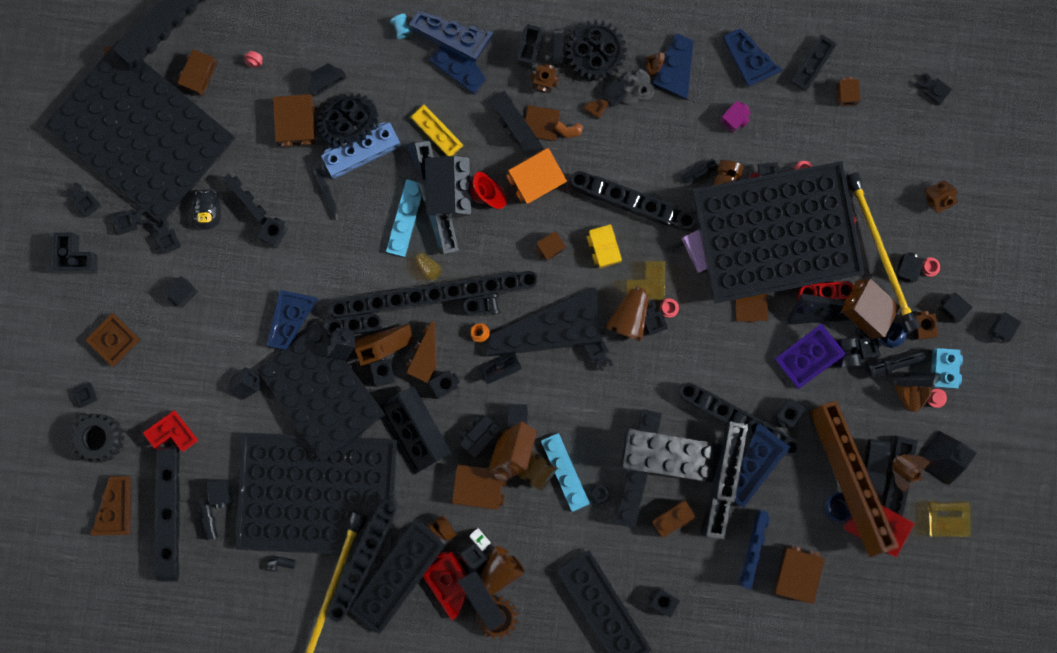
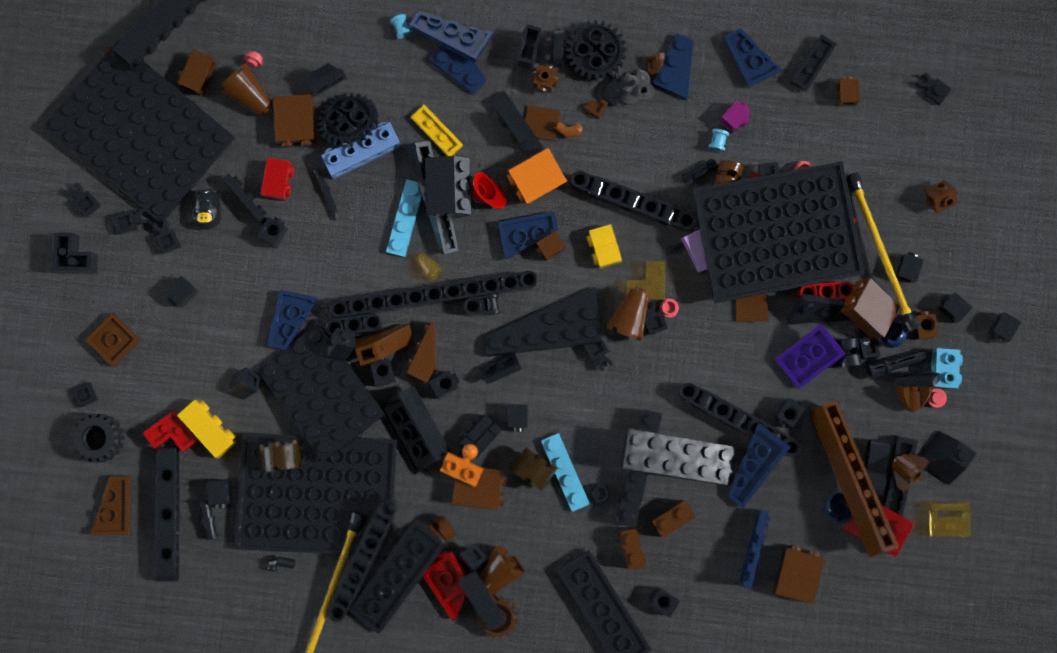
white sticker [470,528,490,551] -> none
orange plate [471,323,490,342] -> none
reddish brown brick [488,422,537,482] -> none
black slope [700,421,748,539] -> none
coral plate [921,257,940,277] -> none
none -> yellow brick [177,400,237,458]
none -> reddish brown cone [219,63,272,116]
none -> dark brown brick [259,440,302,473]
none -> red brick [261,157,295,201]
none -> orange plate [440,444,484,487]
none -> dark blue wing [498,211,558,260]
none -> reddish brown brick [619,528,645,570]
none -> medium azure bush [708,129,729,152]

